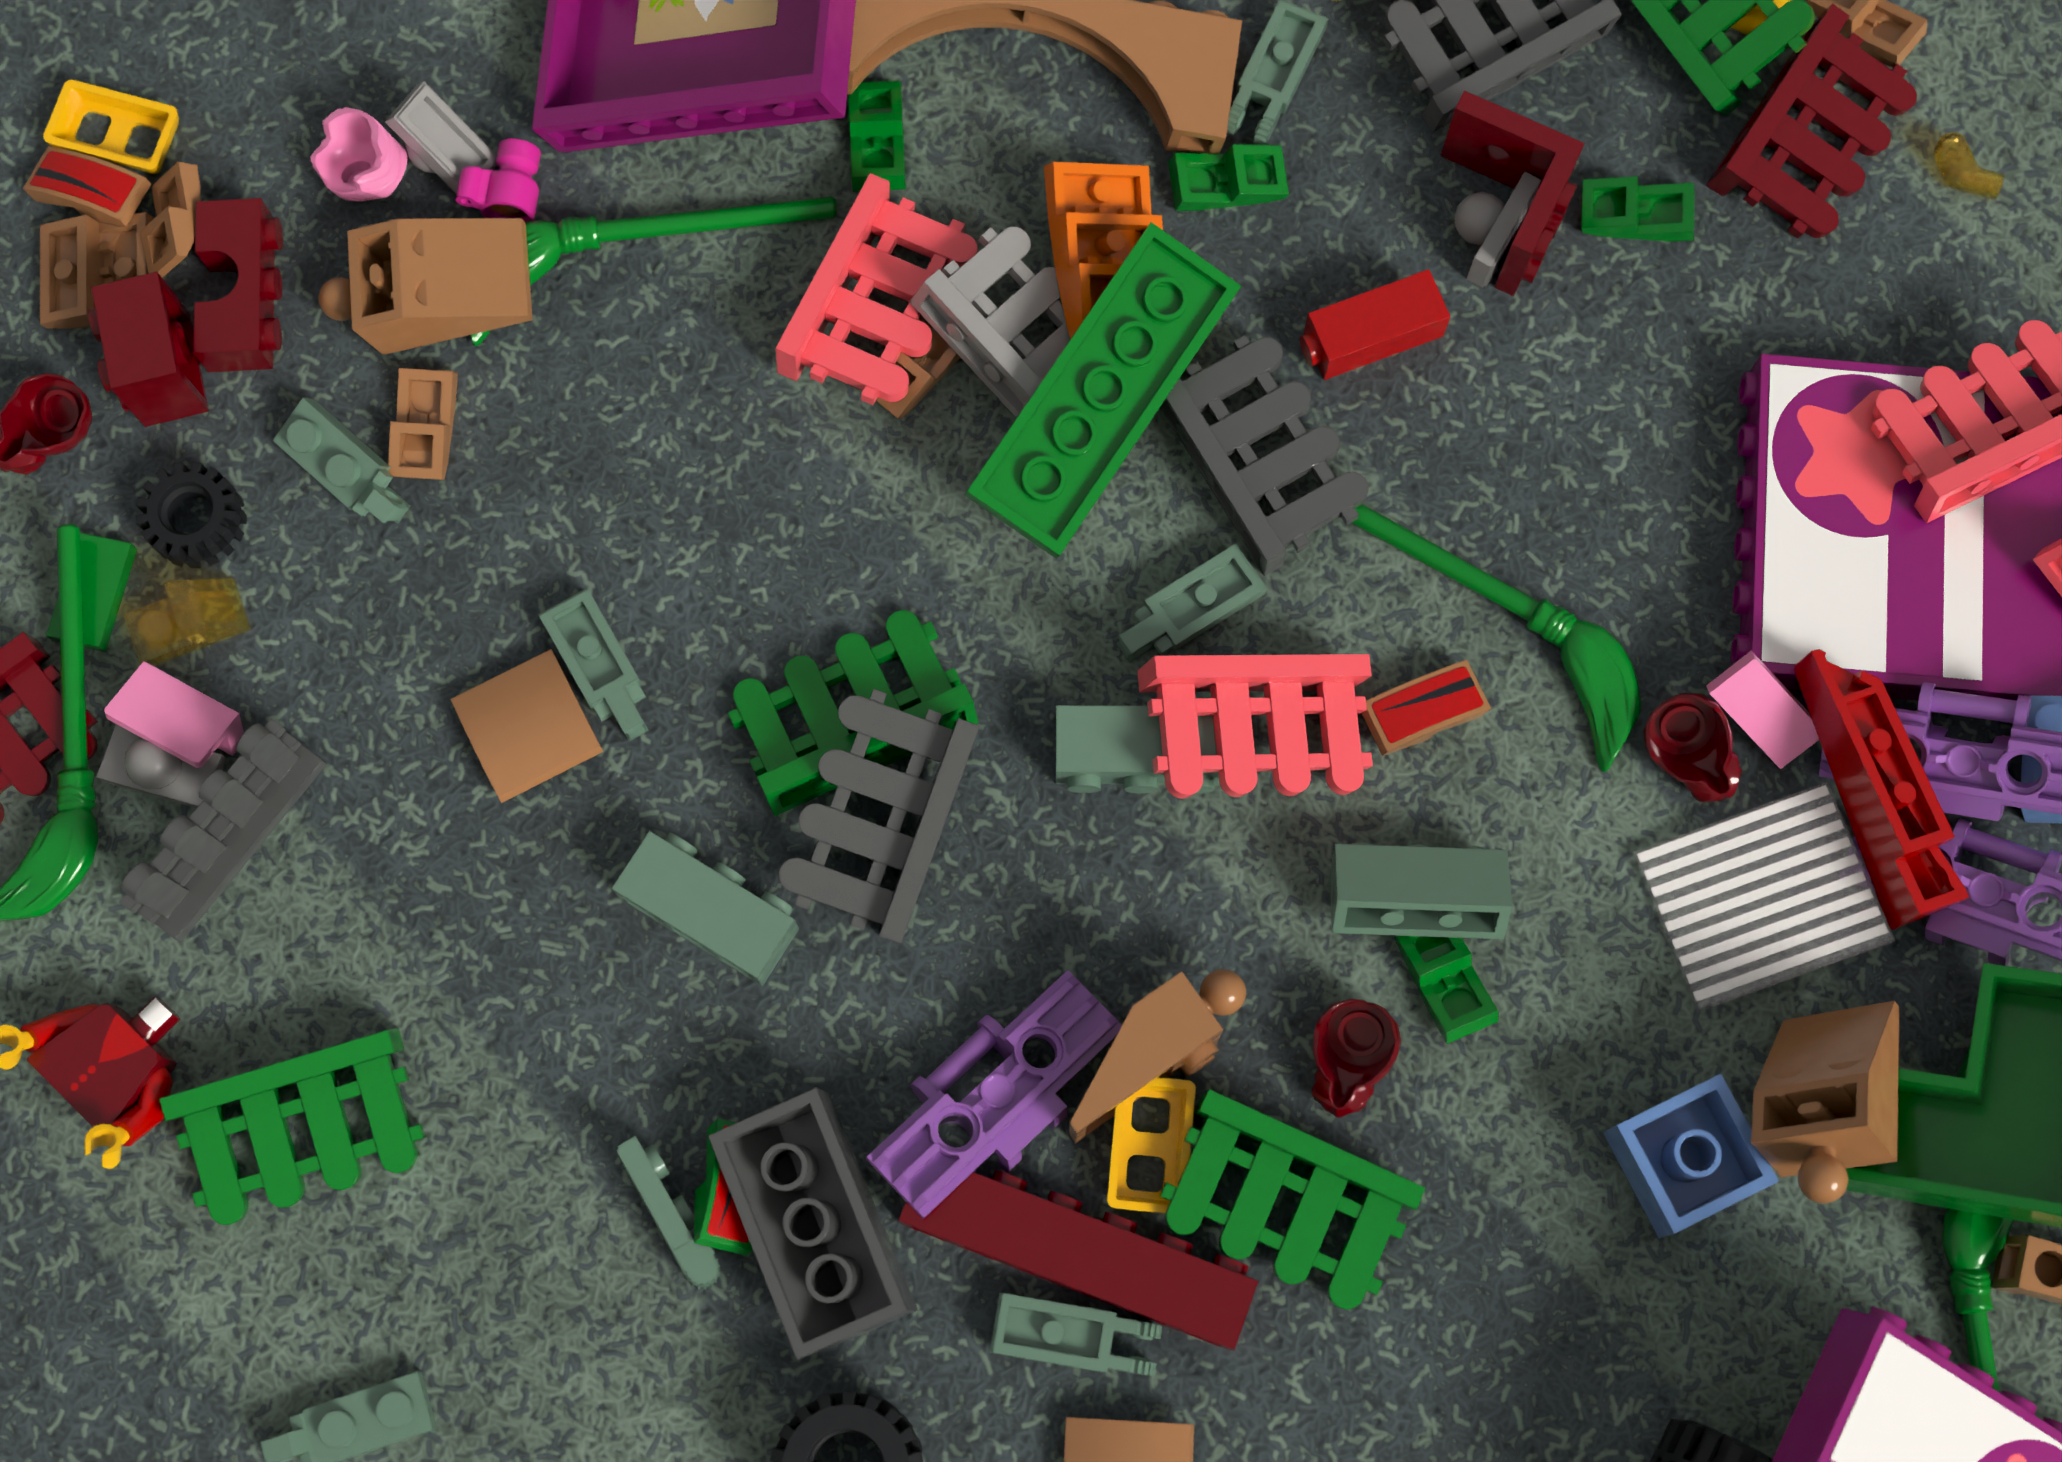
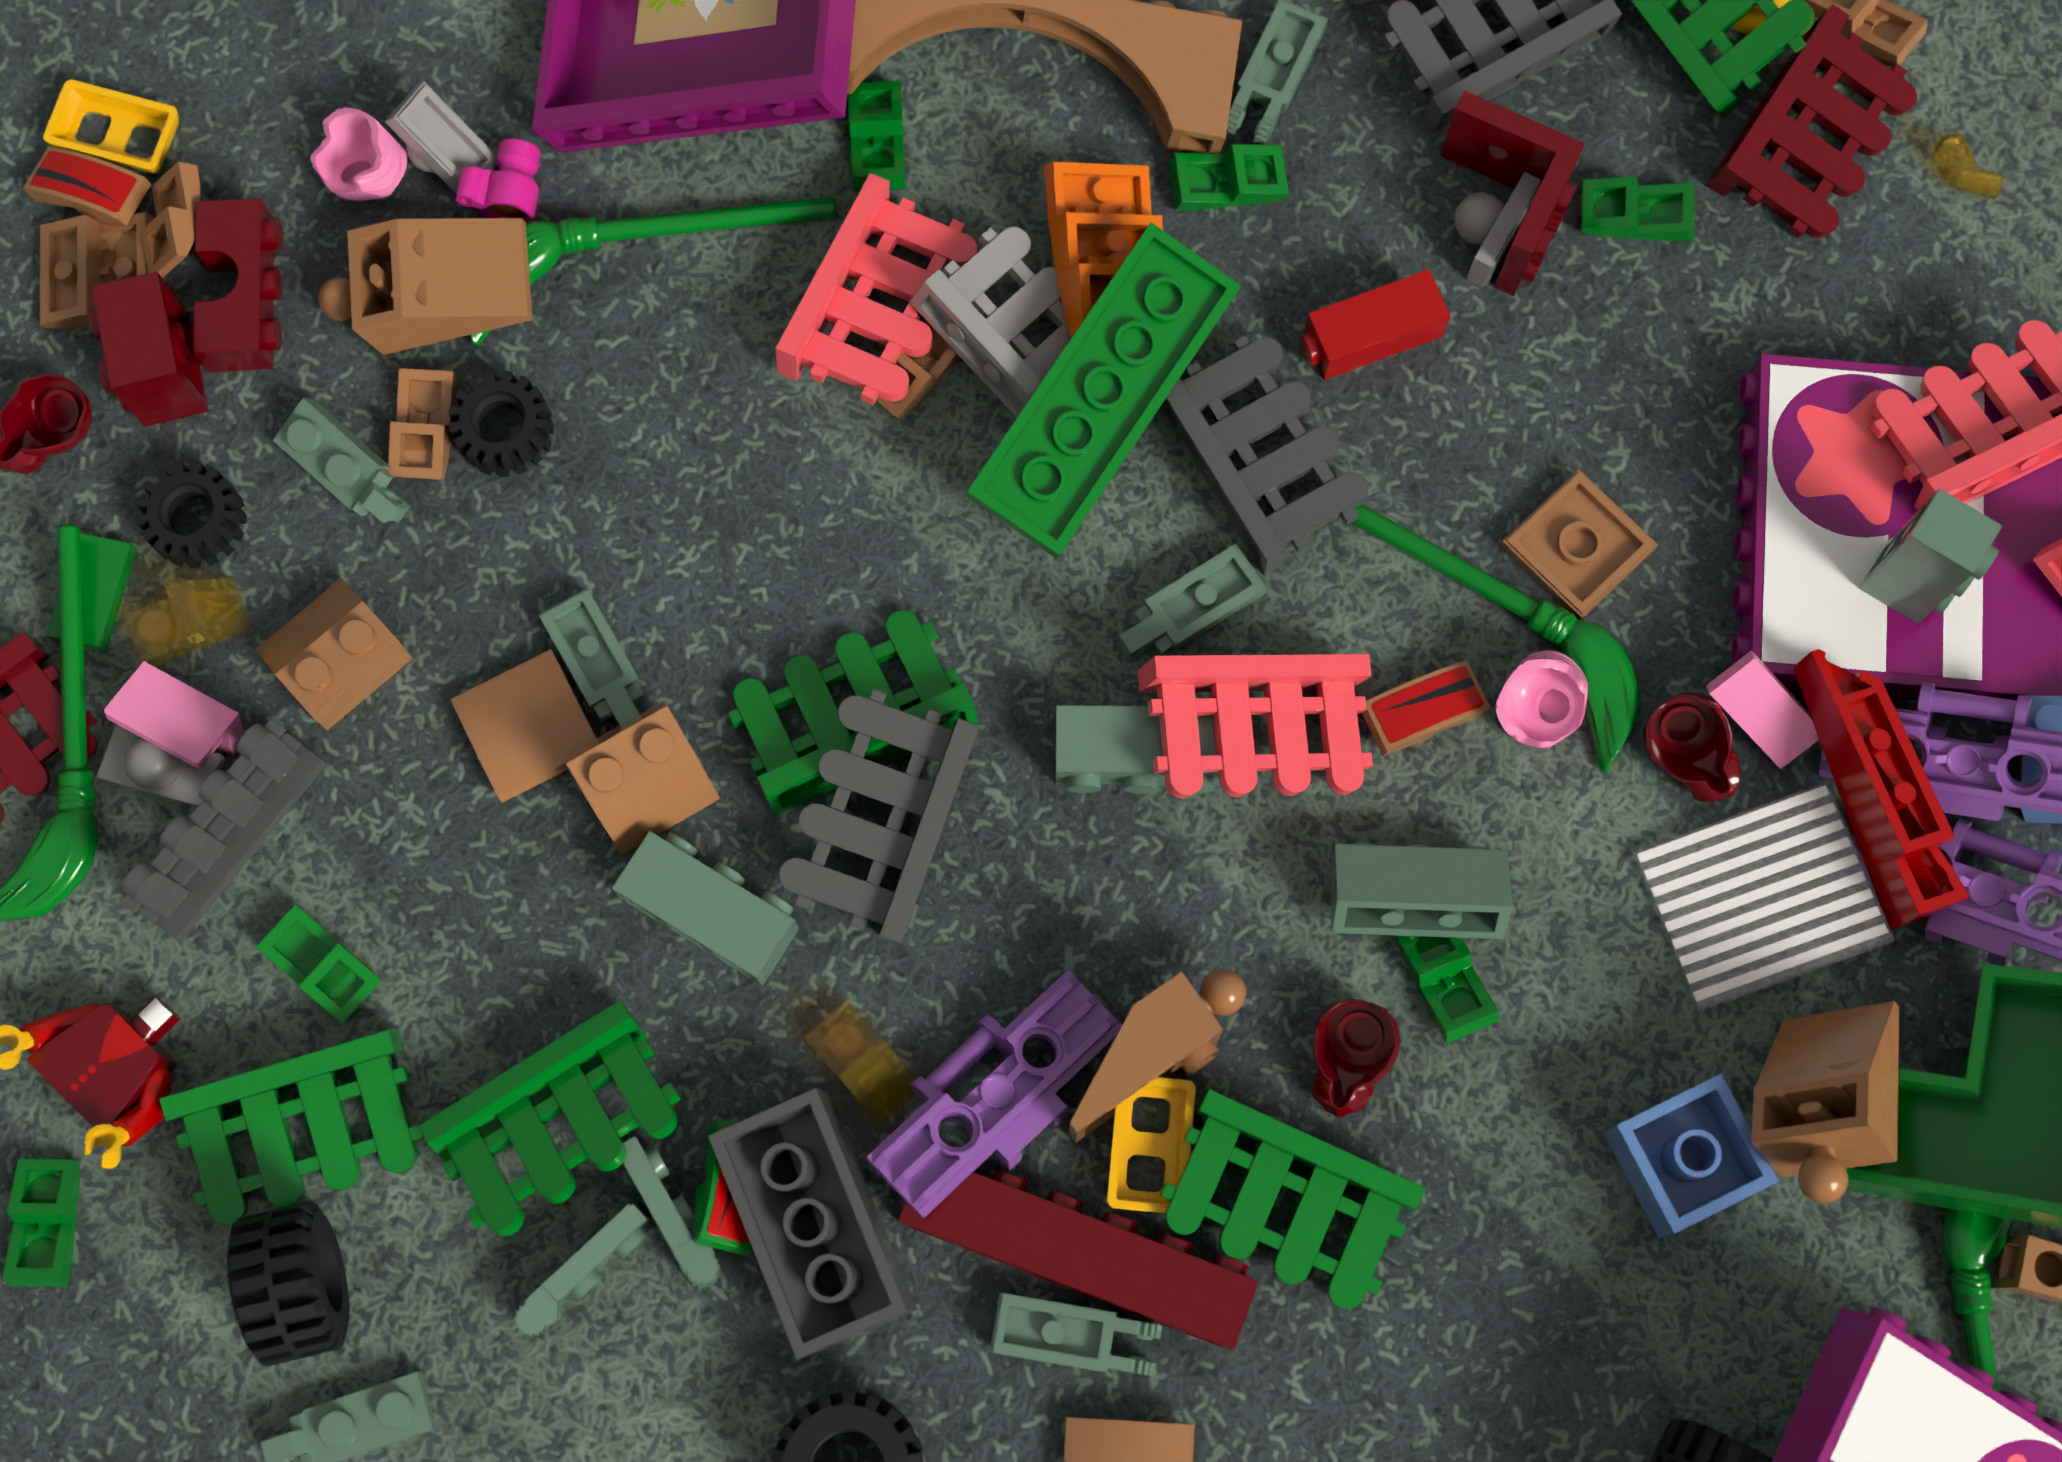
none -> green slope [2,1158,80,1287]
none -> black tyre [227,1201,350,1366]
none -> medium nougat slope [255,578,413,731]
none -> green slope [256,904,382,1024]
none -> green fence [419,1000,681,1236]
none -> black tyre [448,370,554,477]
none -> sand green hinge [513,1203,651,1337]
none -> medium nougat slope [564,701,720,855]
none -> clear yellow slope [804,1000,916,1127]
none -> bright pink hair [1495,650,1588,749]
none -> medium nougat tile [1500,469,1658,620]
none -> sand green brick [1859,488,2002,624]

